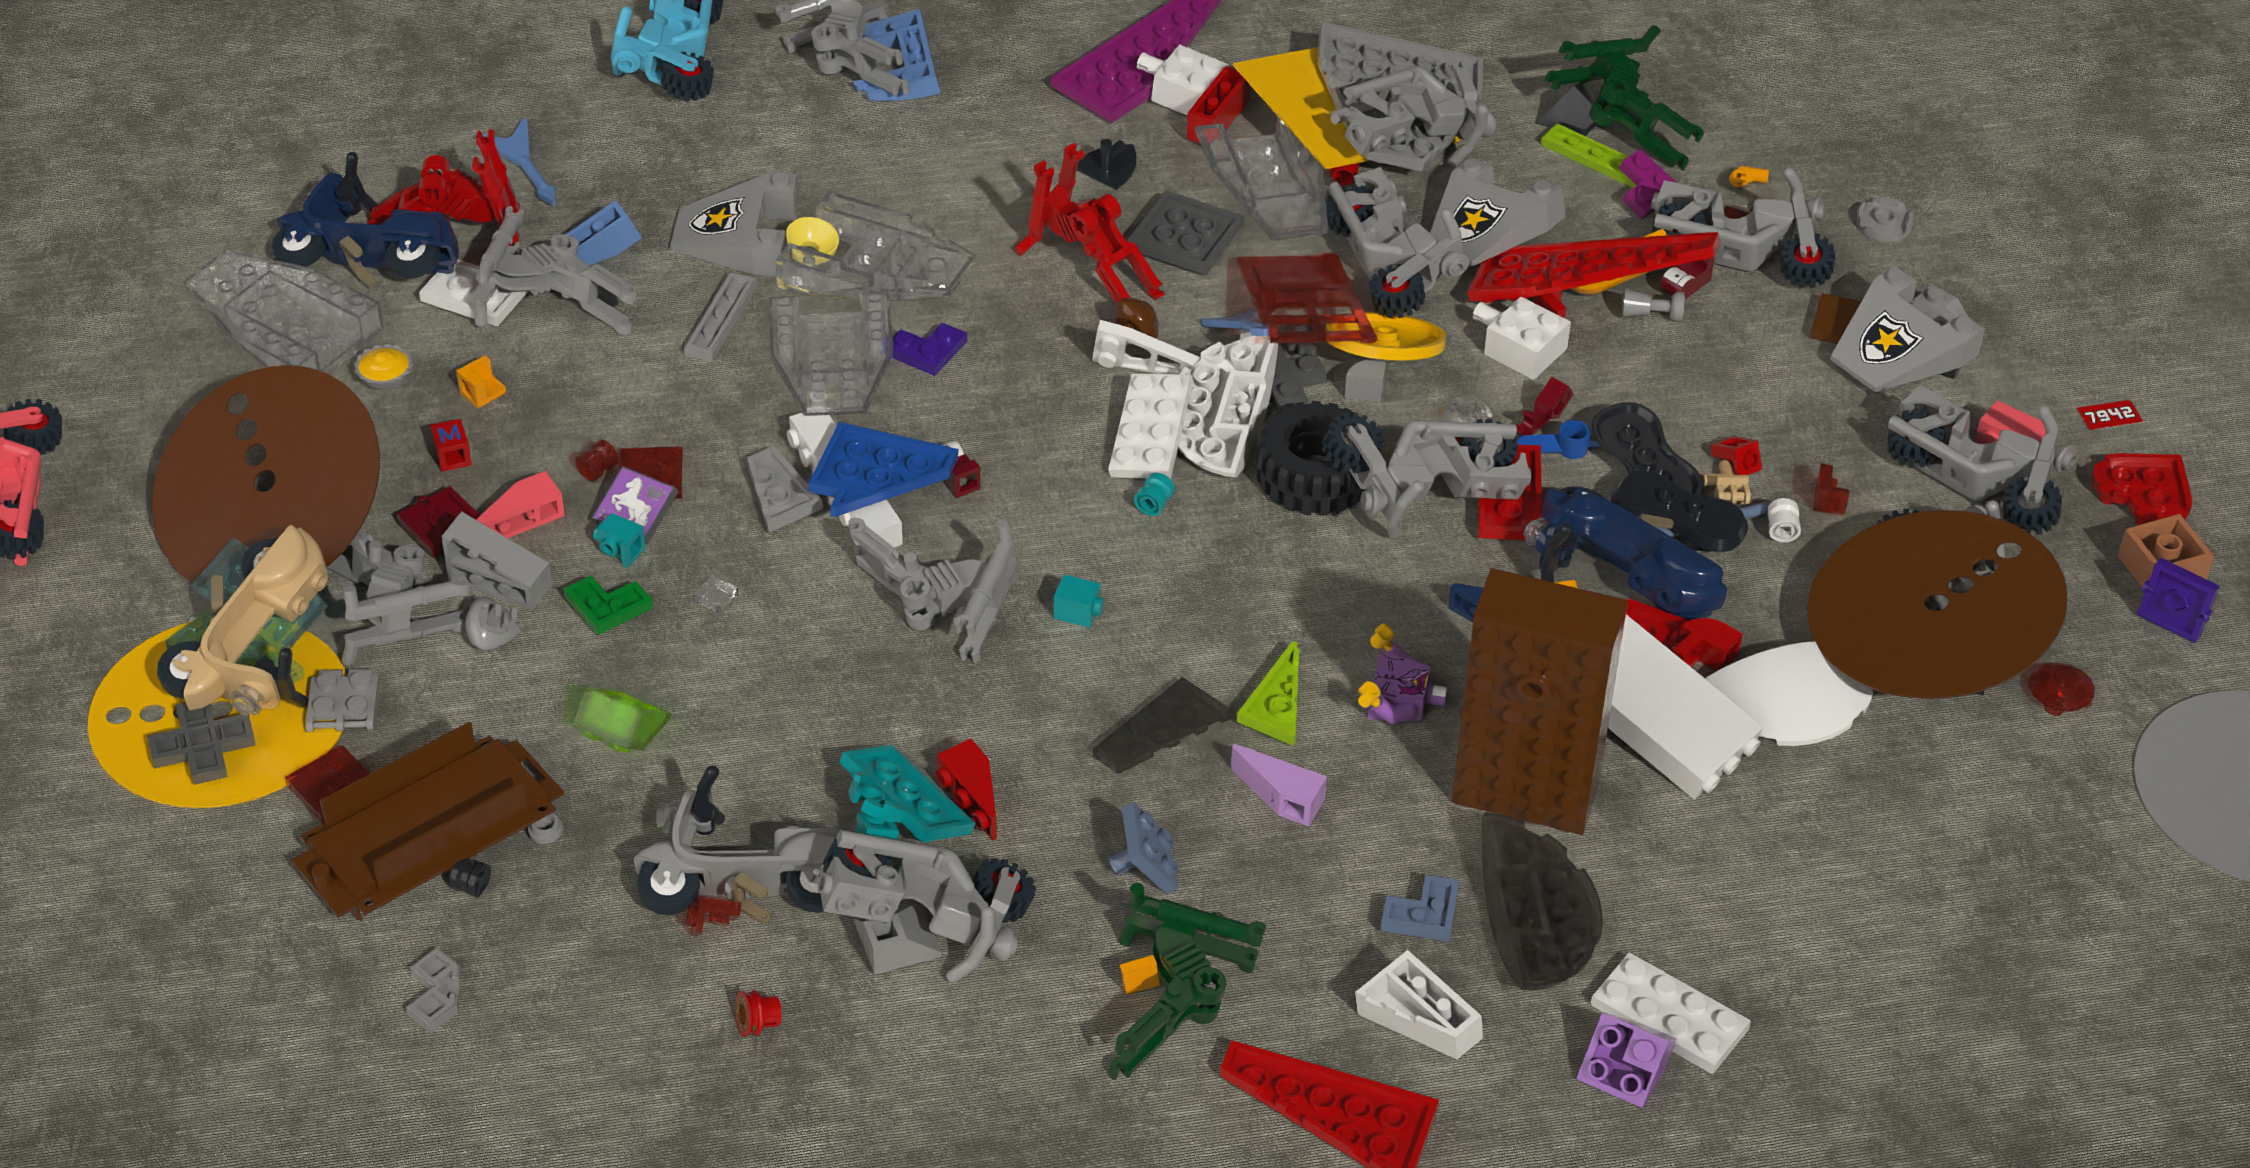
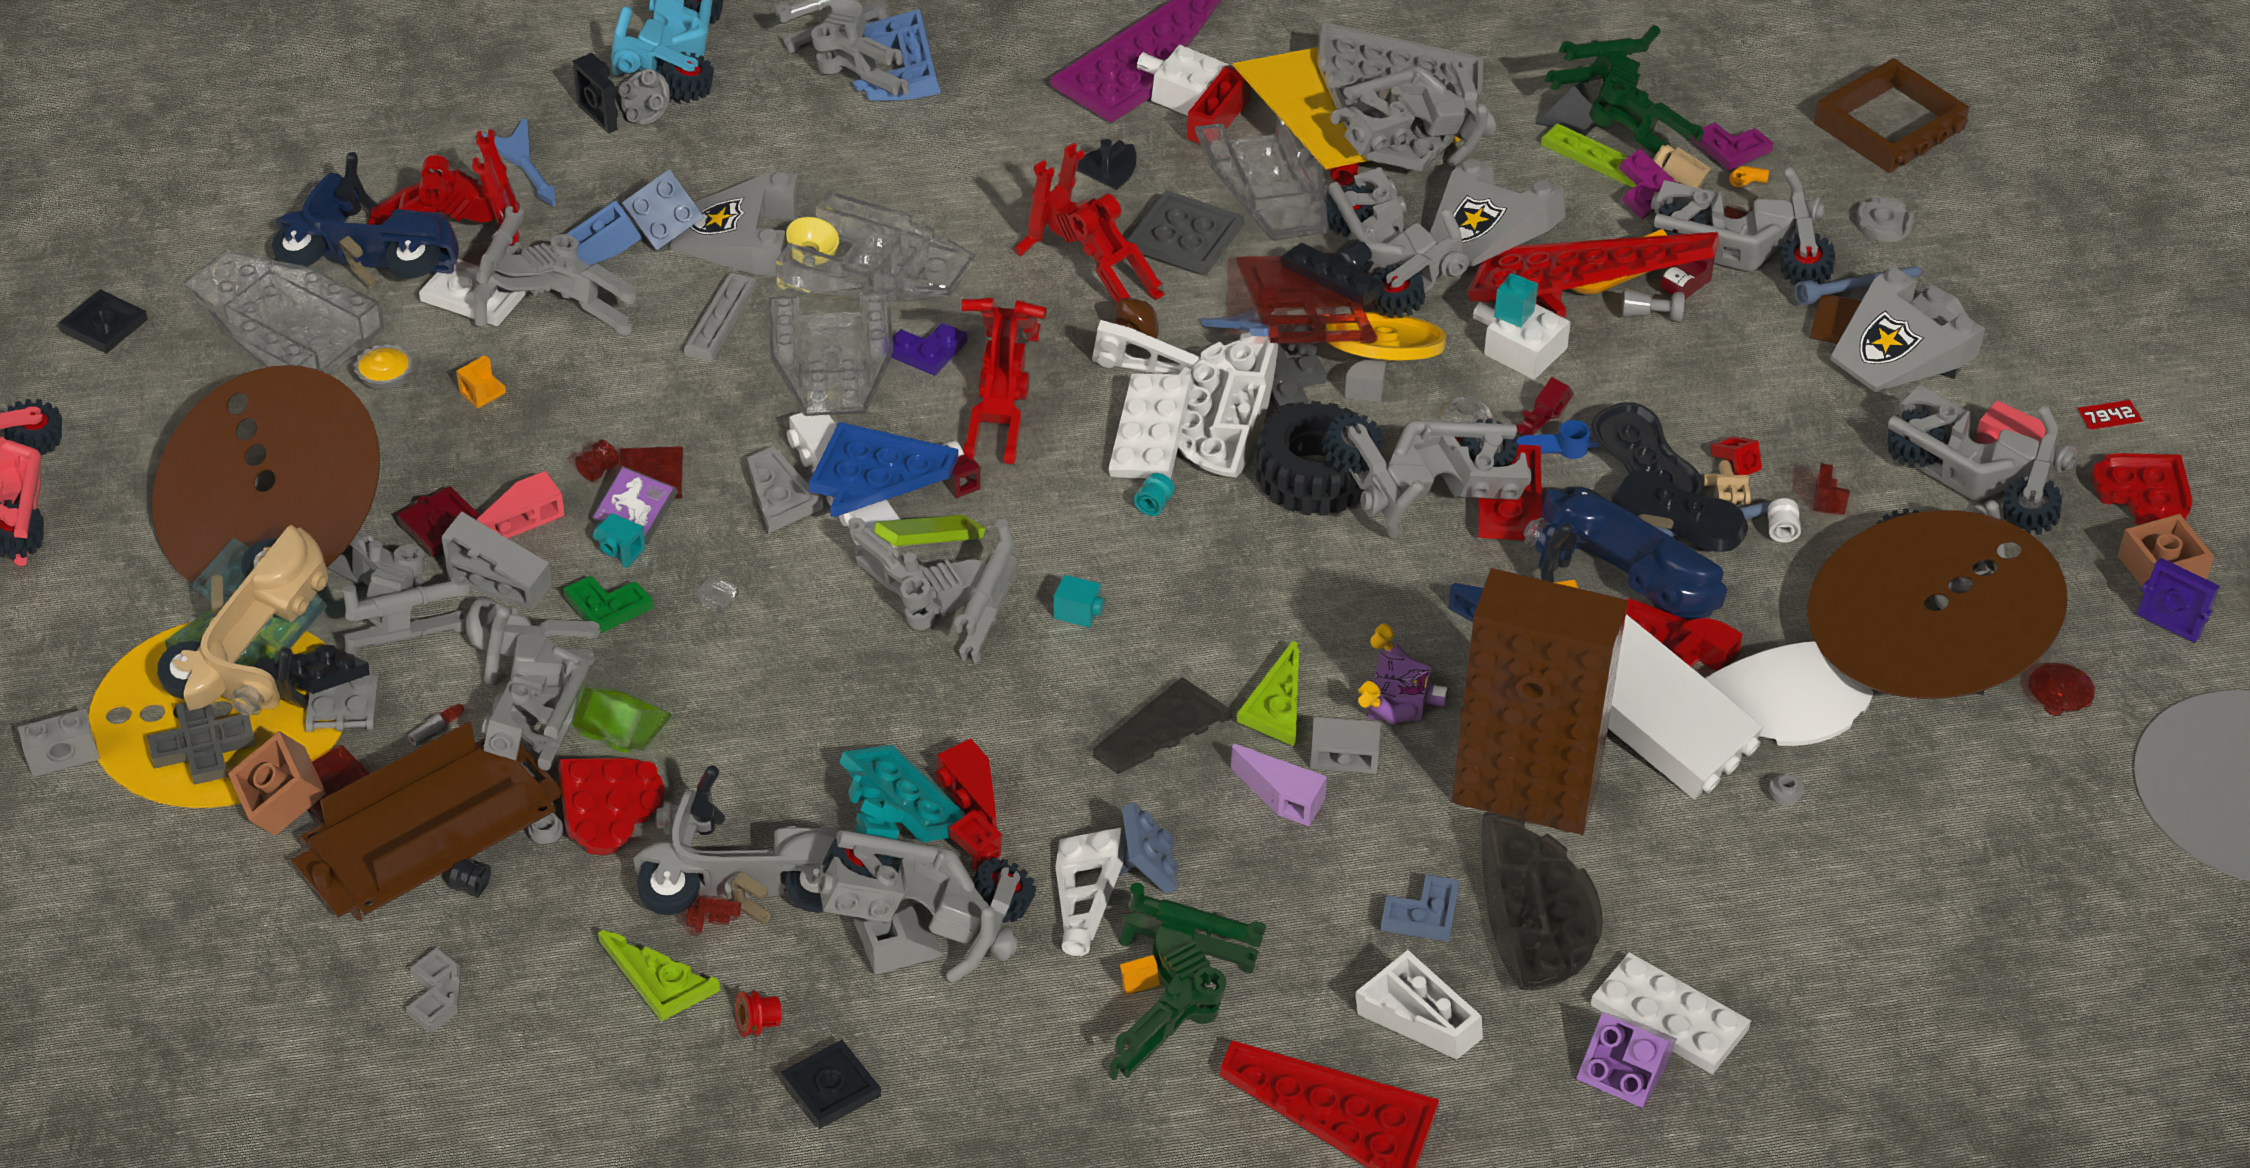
red brick [430,418,472,472] -> none
none -> light grey brick [18,709,100,777]
none -> black plate [59,289,148,354]
none -> nougat brick [228,731,327,836]
none -> black plate [275,645,370,694]
none -> light grey piece [407,704,464,746]
none -> light grey piece [481,606,601,770]
none -> red plate [558,758,665,856]
none -> black plate [573,52,618,134]
none -> lime wing [598,929,721,1022]
none -> light grey dish [619,69,670,125]
none -> sand blue plate [621,169,704,251]
none -> black plate [780,1040,881,1129]
none -> lime tile [874,515,986,546]
none -> red bracket [948,810,1002,872]
none -> red piece [961,298,1047,464]
none -> white plate [1055,828,1126,956]
none -> black plate [1280,239,1385,306]
none -> light grey brick [1310,717,1381,774]
none -> teal brick [1494,273,1538,328]
none -> tan piece [1653,145,1712,188]
none -> magenta plate [1692,122,1773,171]
none -> light grey plate [1770,774,1804,806]
none -> sand blue piece [1795,266,1921,305]
none -> reddish brown window [1814,58,1969,173]

